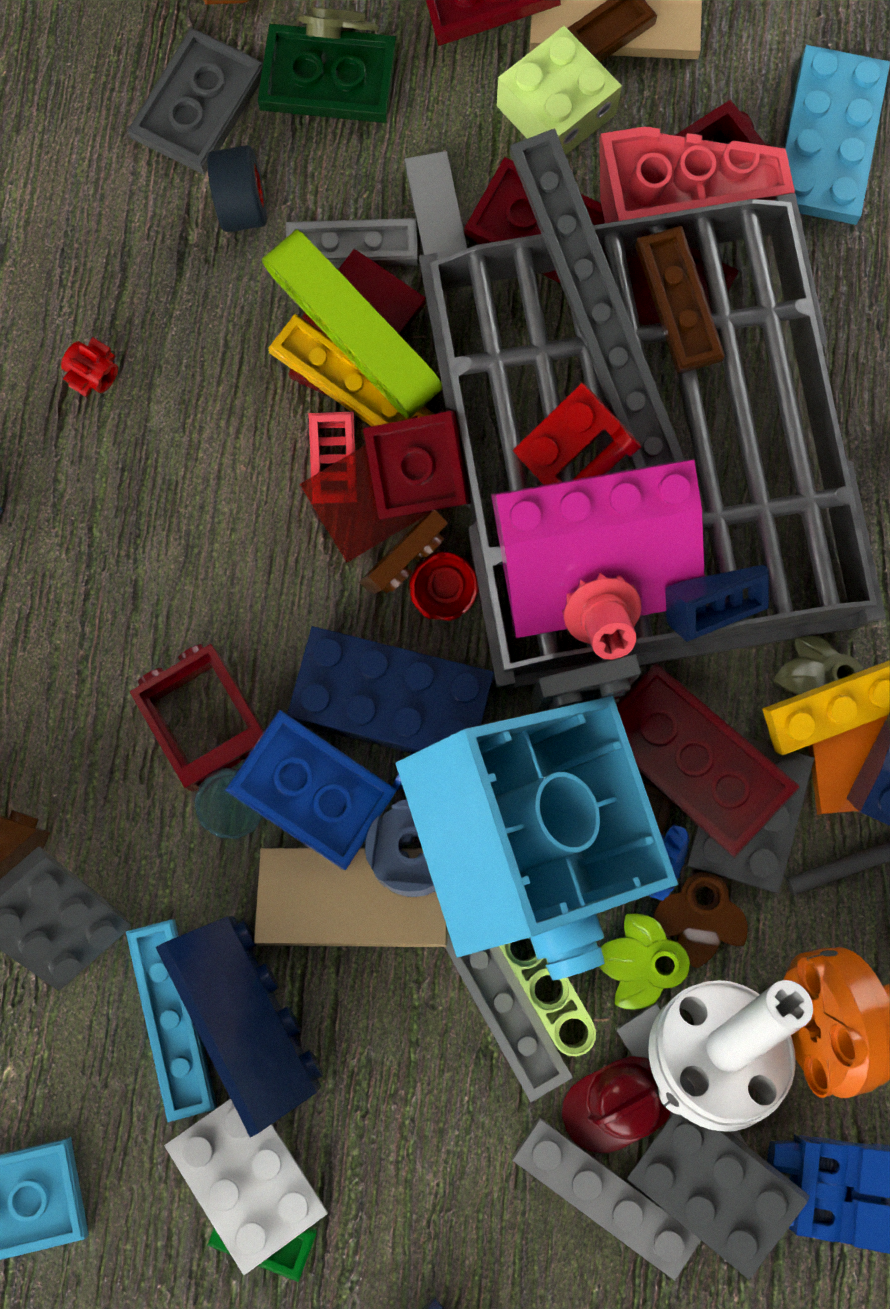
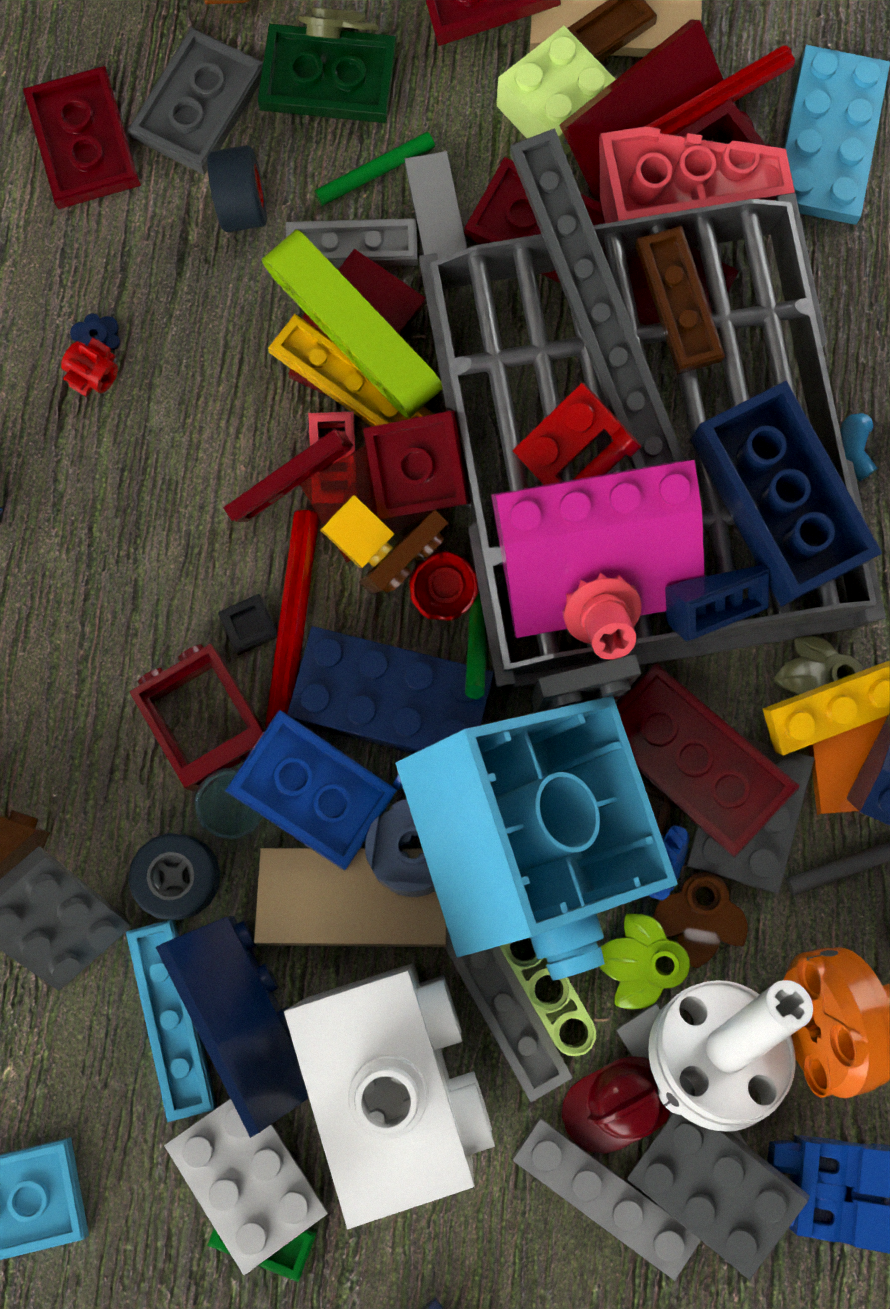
none -> dark red tile [23,66,141,210]
none -> dark blue plant [70,313,120,350]
none -> black wheel [128,833,221,920]
none -> black tile [218,594,278,656]
none -> dark red tile [223,429,354,522]
none -> red axle [265,510,319,728]
none -> white brick [284,963,495,1230]
none -> green bar [314,131,435,206]
none -> yellow brick [320,495,394,568]
none -> green bar [465,593,487,699]
none -> dark red tile [559,19,723,201]
none -> red axle [646,45,795,135]
none -> dark blue brick [690,380,882,607]
none -> dark azure arm [840,413,878,482]

